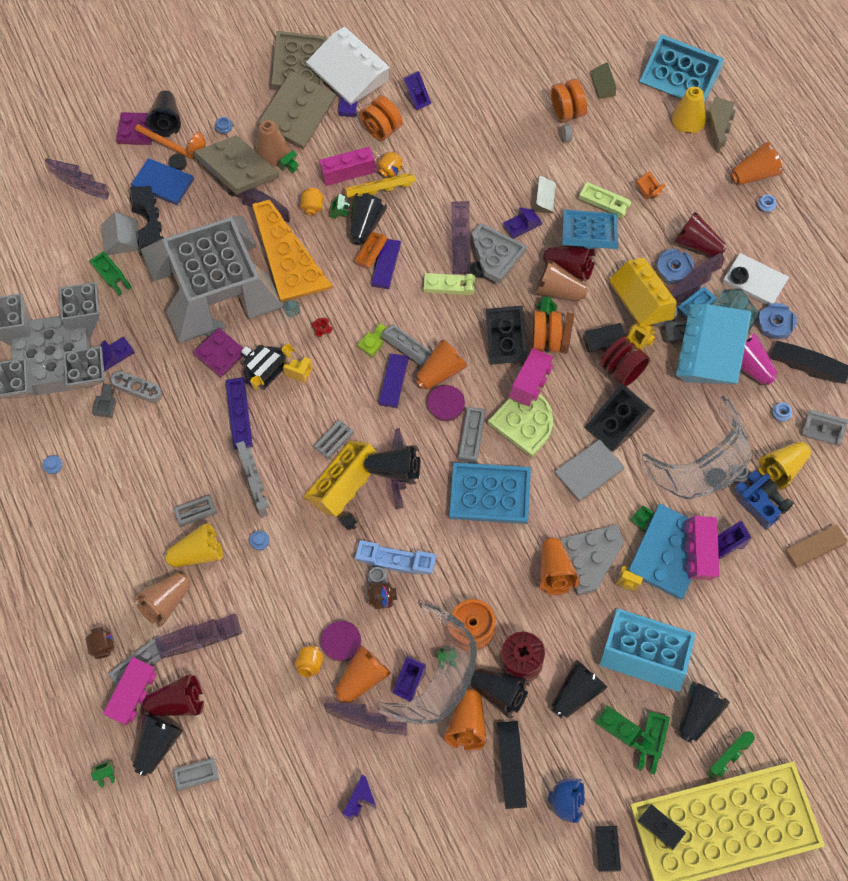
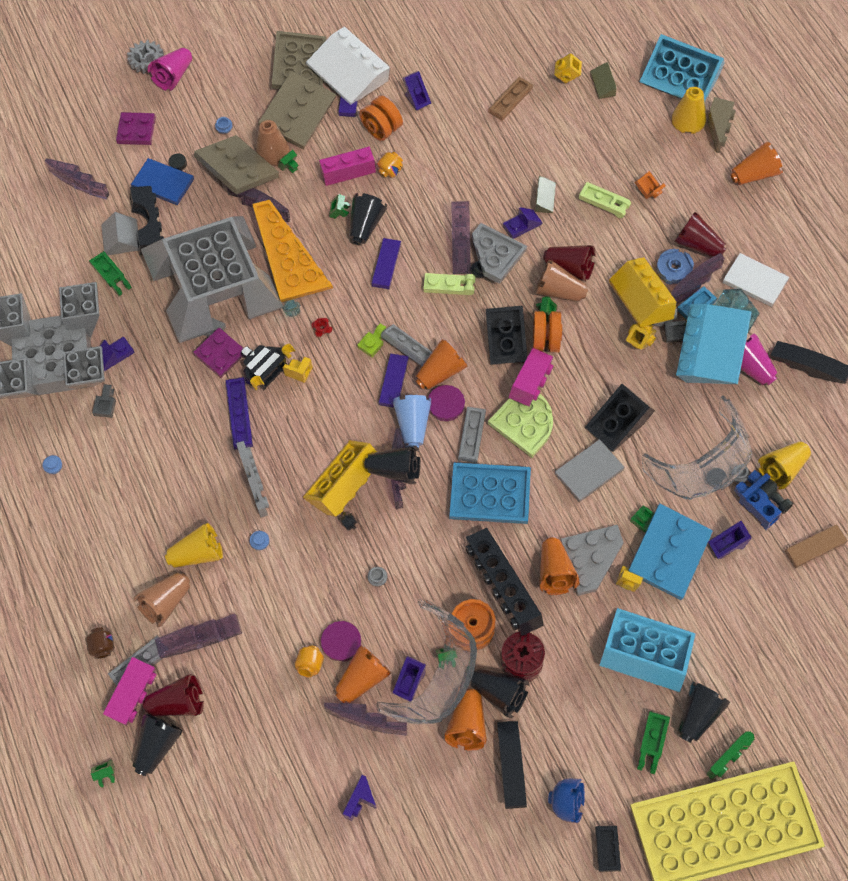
light grey beam [111,371,163,403] -> none
orange piece [135,124,206,158] -> none
black cone [146,90,181,137] -> none
light grey tile [173,495,217,527] -> none
light grey tile [173,758,219,791] -> none
light orange head [300,188,324,216] -> none
light grey tile [314,420,354,460] -> none
yellow plate [344,172,416,199] -> none
orange plate [354,232,388,268] -> none
light blue slope [355,540,437,574] -> none
reddish brown head [368,582,397,609] -> none
orange wheel [550,78,587,122] -> none
black cone [551,659,607,718] -> none
light grey tile [561,124,572,142] -> none
dark orange tile [561,312,574,354] -> none
dark azure plate [562,209,618,249] -> none
black hinge [583,323,625,353] -> none
green hinge [595,705,654,755] -> none
dark red wheel [599,336,650,386] -> none
black plate [637,804,686,851] -> none
dark pink brick [684,516,720,580] -> none
black plate [730,267,749,285] -> none
light blue plate [758,195,777,212] -> none
medium blue plate [758,303,797,339] -> none
light blue plate [773,403,792,421] -> none
light grey hinge [801,410,848,446] -> none
none -> light grey gear [127,40,164,74]
none -> dark pink cone [148,48,192,91]
none -> light blue cone [393,395,431,448]
none -> black brick [465,528,544,636]
none -> medium nougat tile [489,77,533,121]
none -> yellow brick [554,53,582,84]

